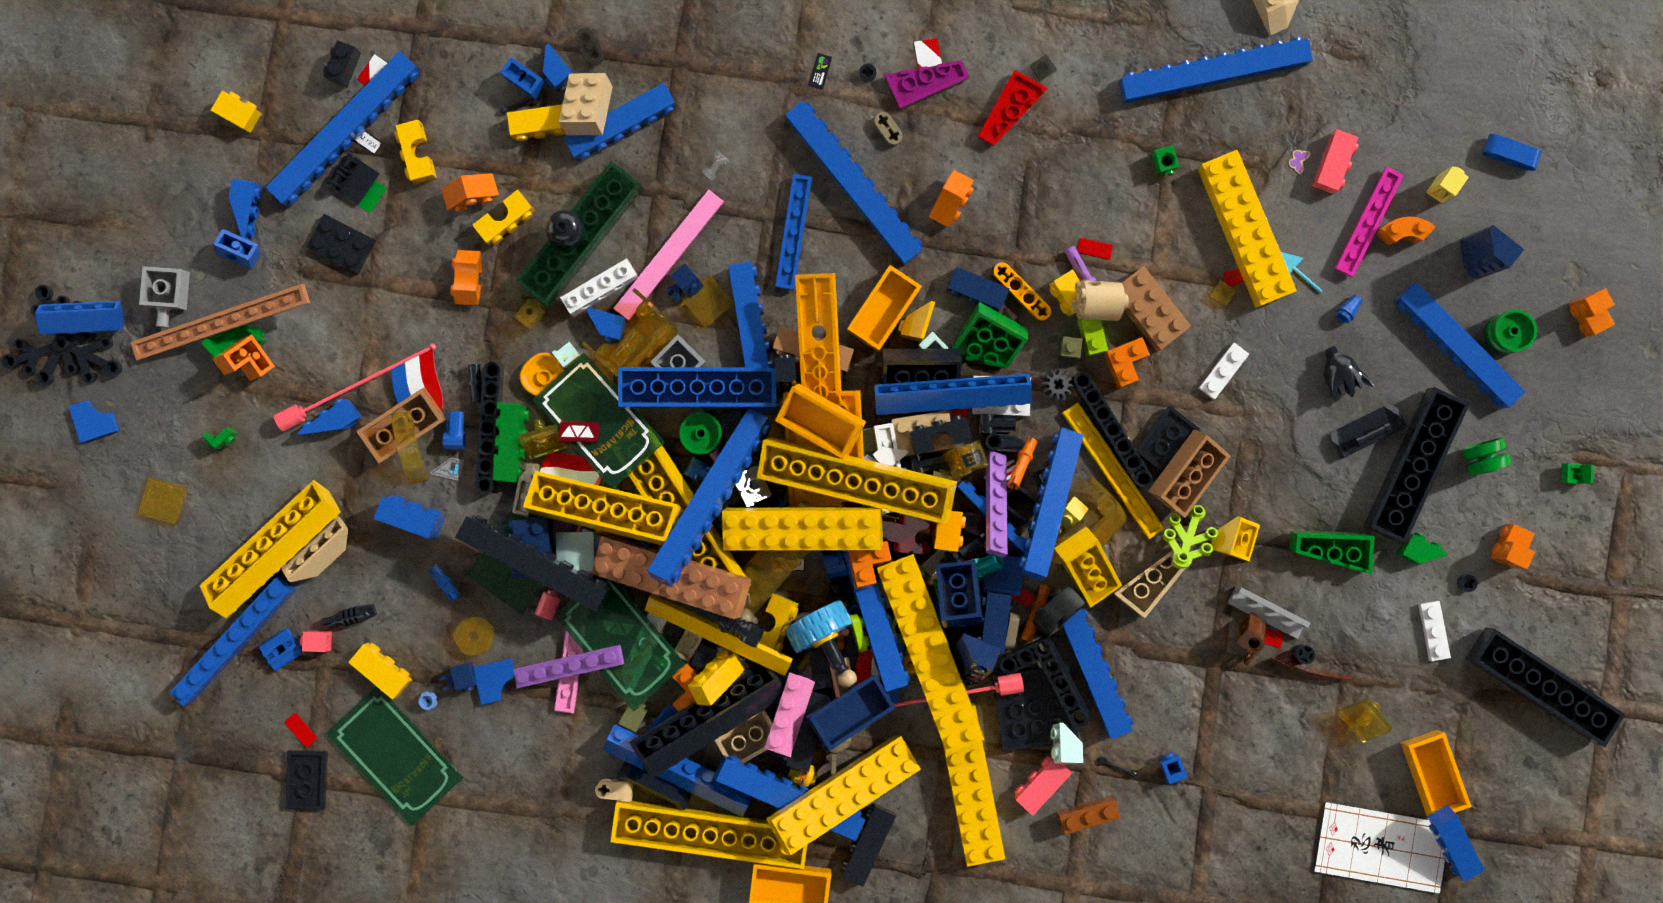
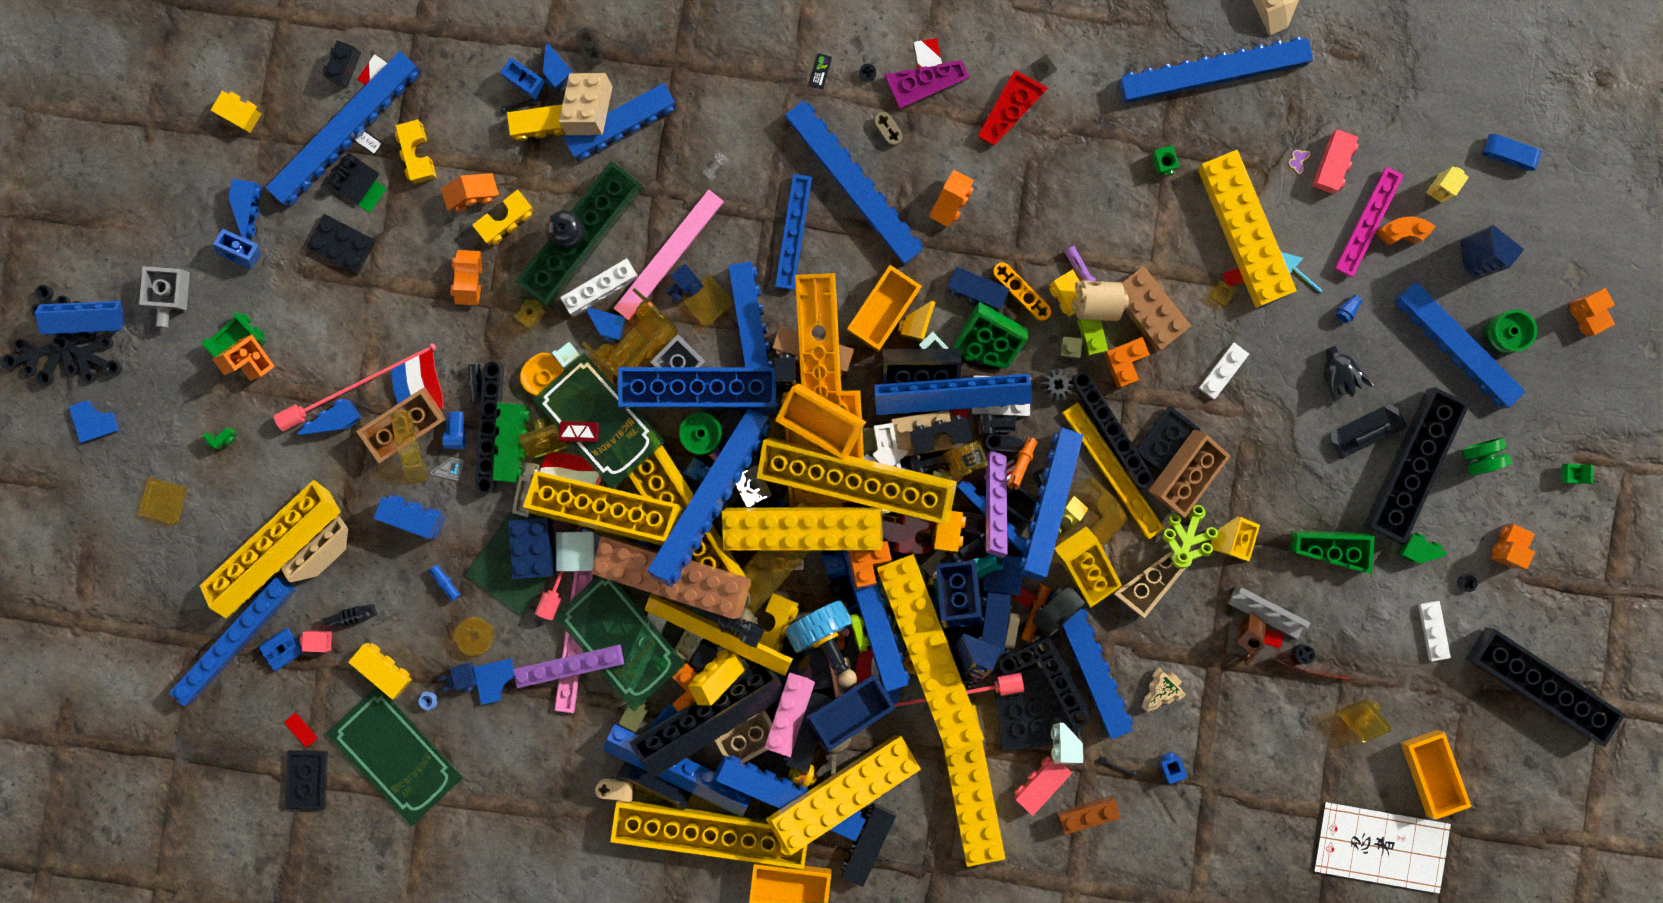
nougat plate [130,284,310,360] -> none
black brick [455,515,612,612] -> none
red sticker [1077,238,1113,259] -> none
blue brick [1427,805,1485,882] -> none
none -> tan rock [1141,667,1186,712]

